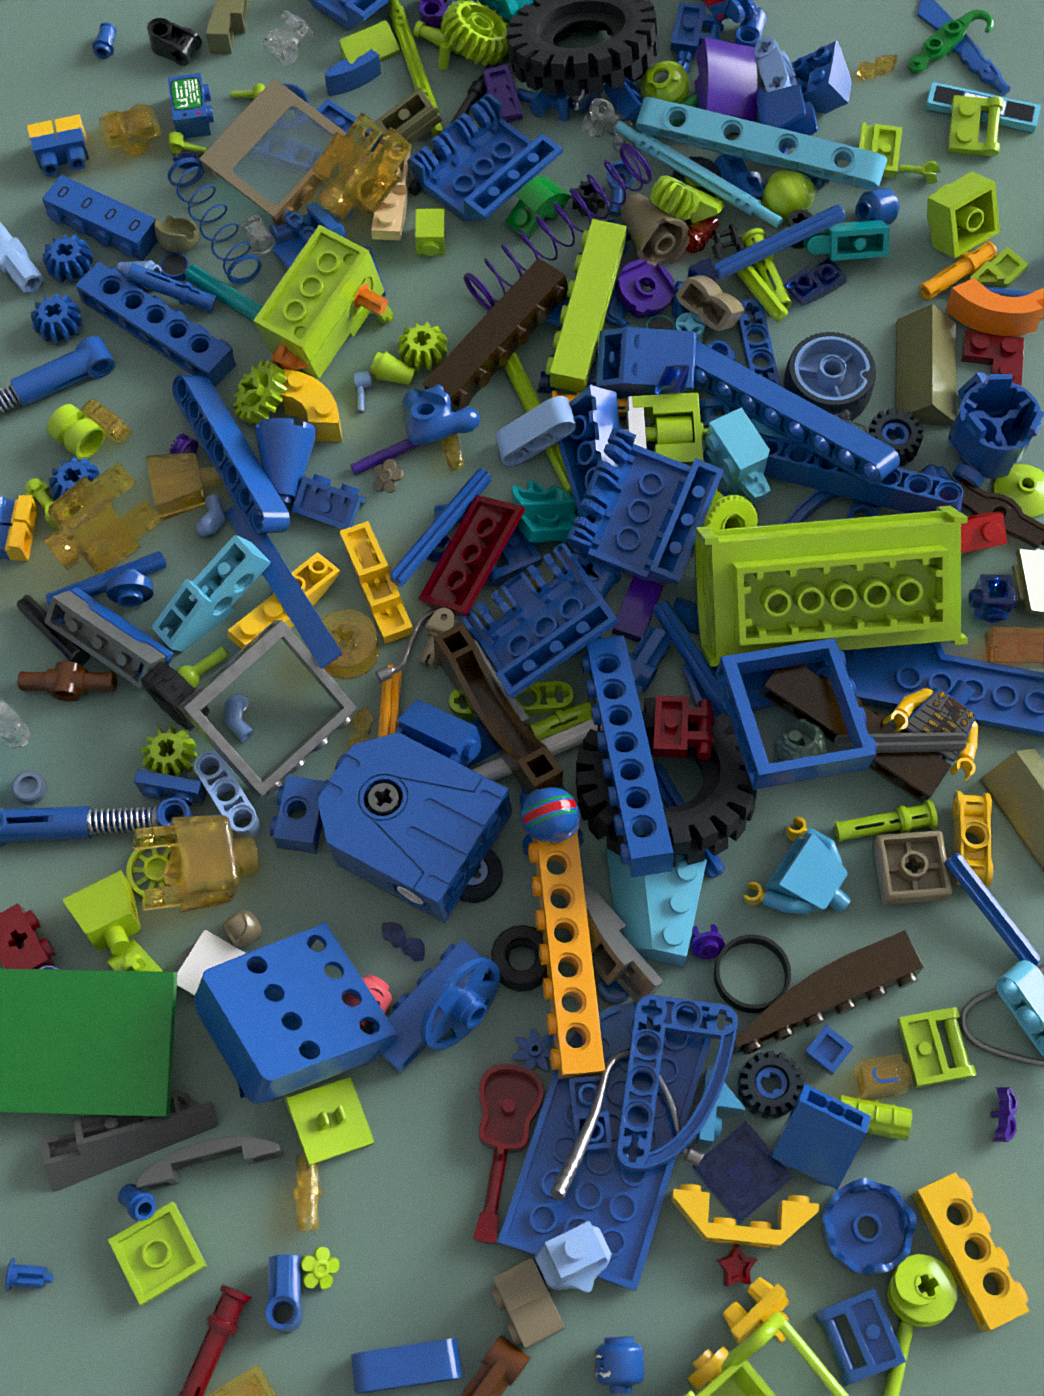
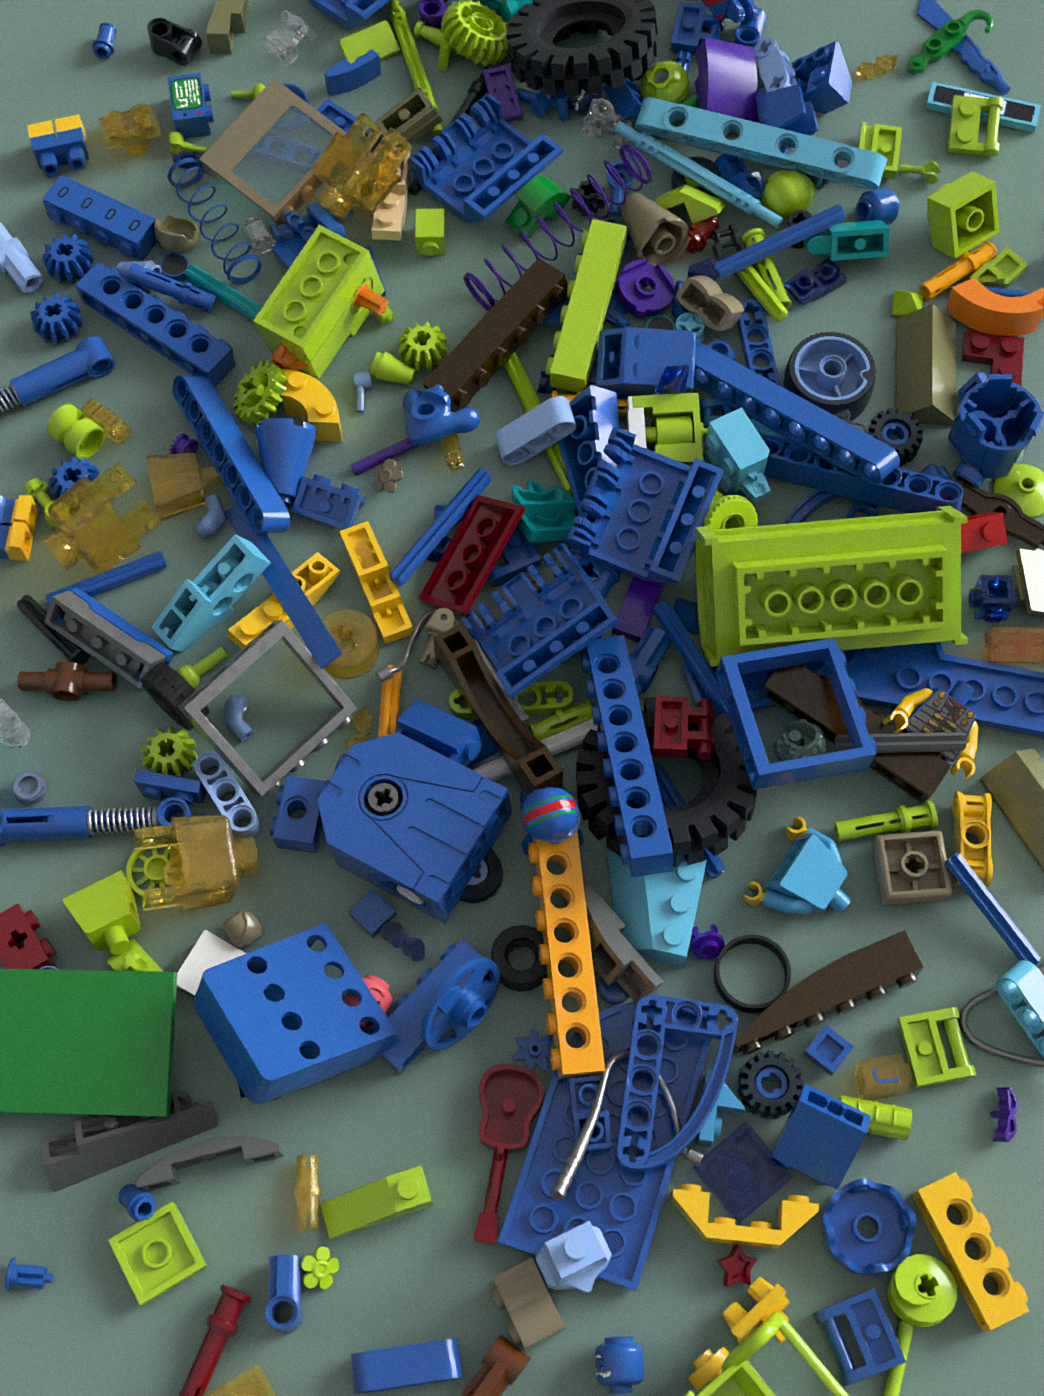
blue plate [106,569,154,607] -> none
lime piece [285,1077,375,1166] -> none
lime gear [649,175,701,220] -> none
none -> lime slope [320,1165,433,1240]
none -> blue tile [348,889,397,938]
none -> lime slope [891,290,923,317]

